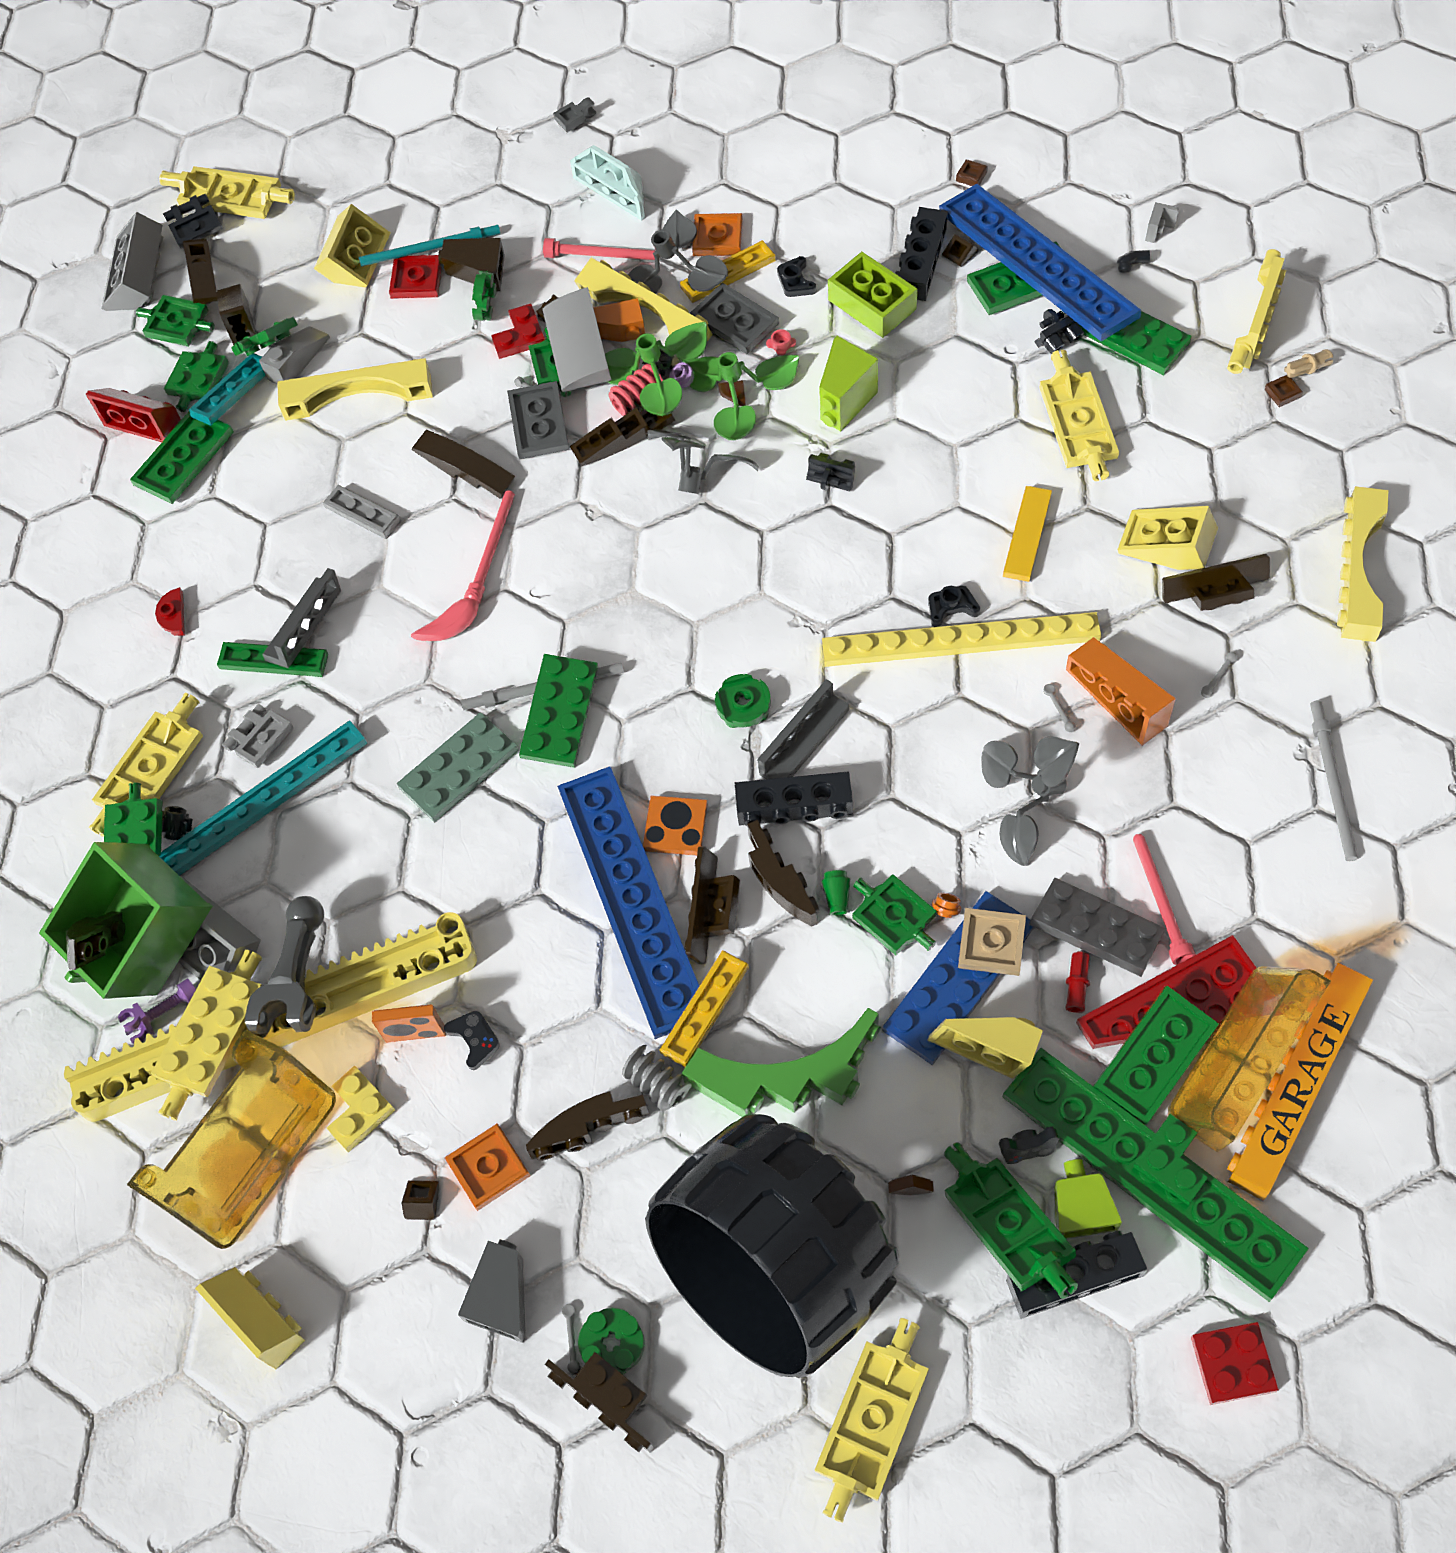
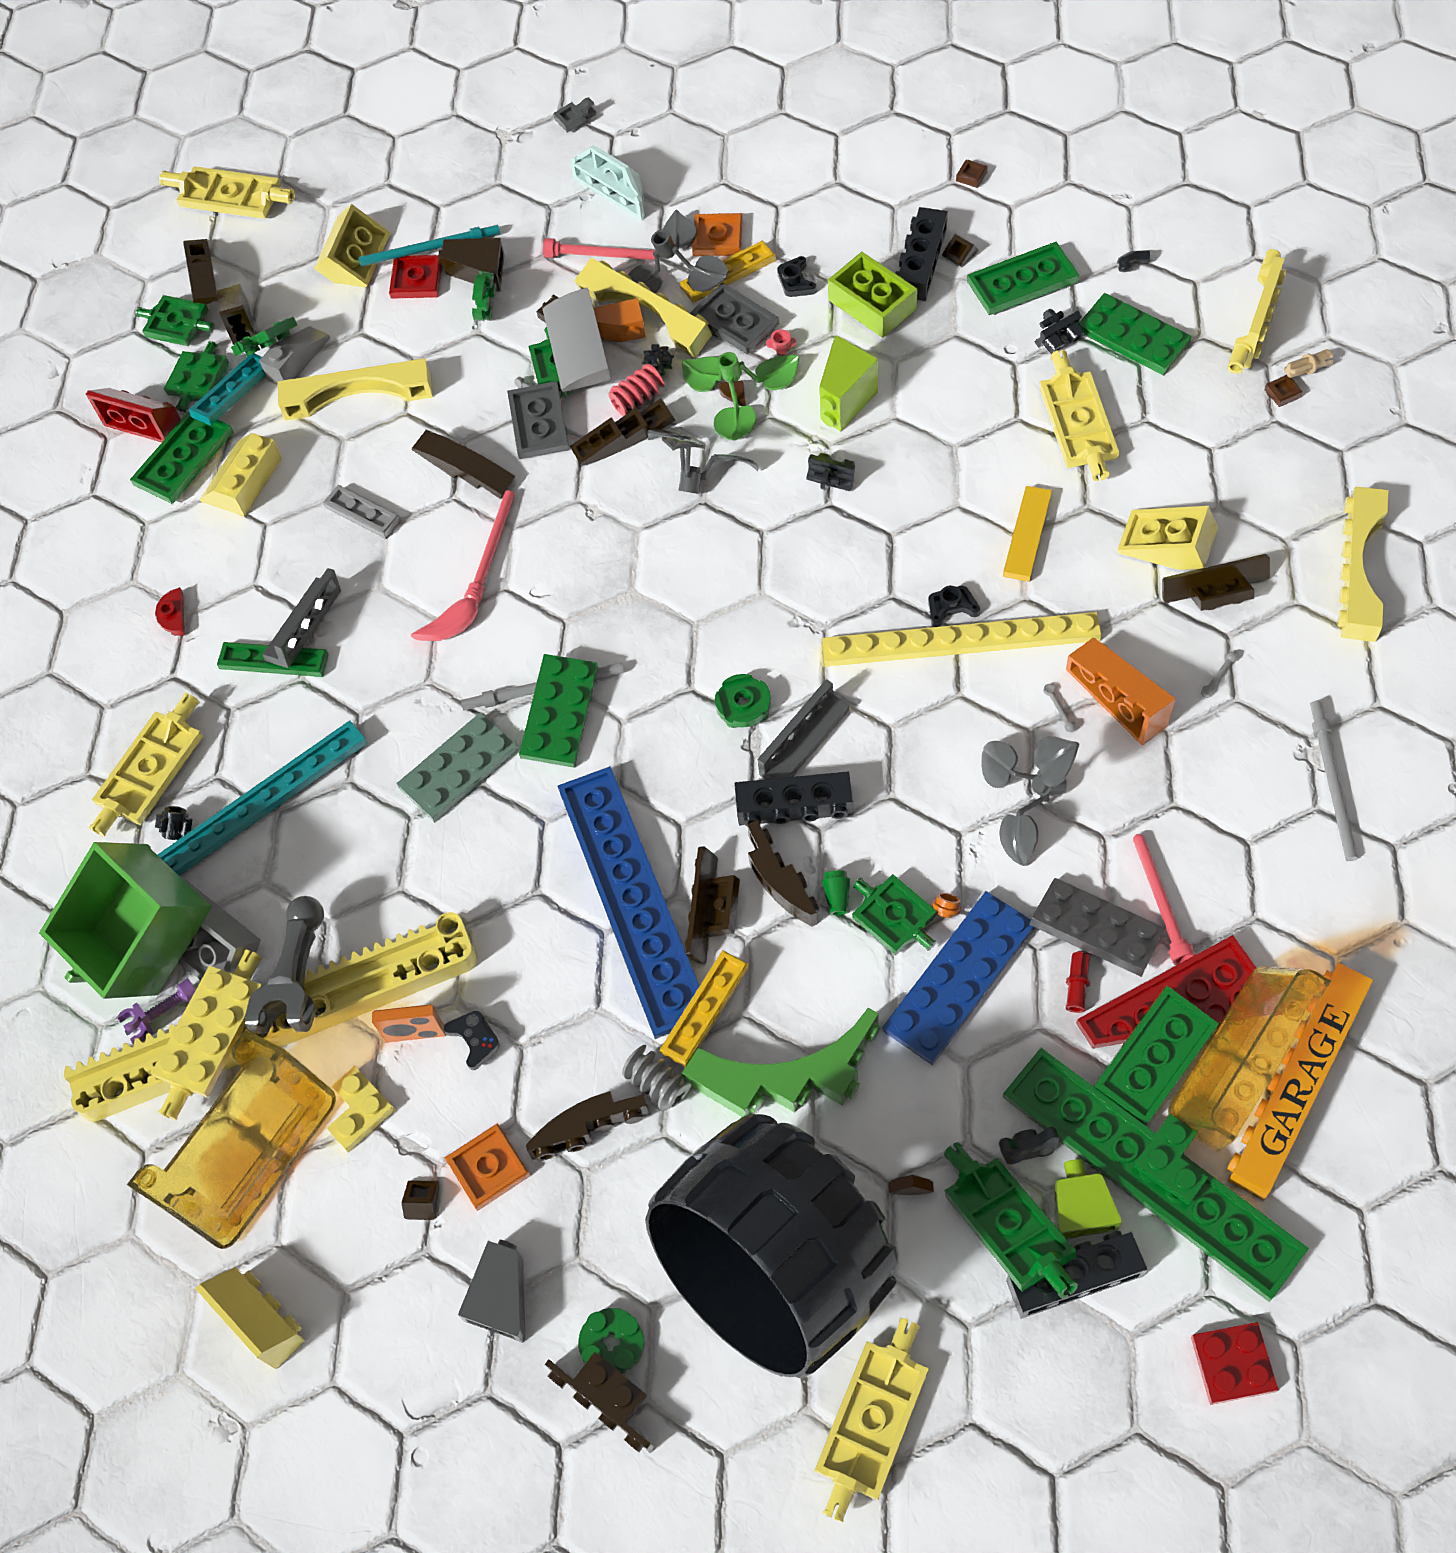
slope [66,911,125,970] -> none
light grey slope [101,211,164,311] -> none
green plate [104,782,163,856] -> none
black plate [163,193,223,249] -> none
light grey plate [222,704,294,768] -> none
red plate [491,303,545,359] -> none
light grey hinge [562,1304,580,1374] -> none
bright green plant [605,322,707,416] -> none
orange tile [643,796,708,856] -> none
lavender plate [669,362,694,388] -> none
light yellow slope [928,1017,1043,1079] -> none
blue plate [939,184,1141,341] -> none
tan plate [958,908,1026,976] -> none
light grey bracket [1145,202,1179,243] -> none
none -> light yellow slope [200,433,282,517]

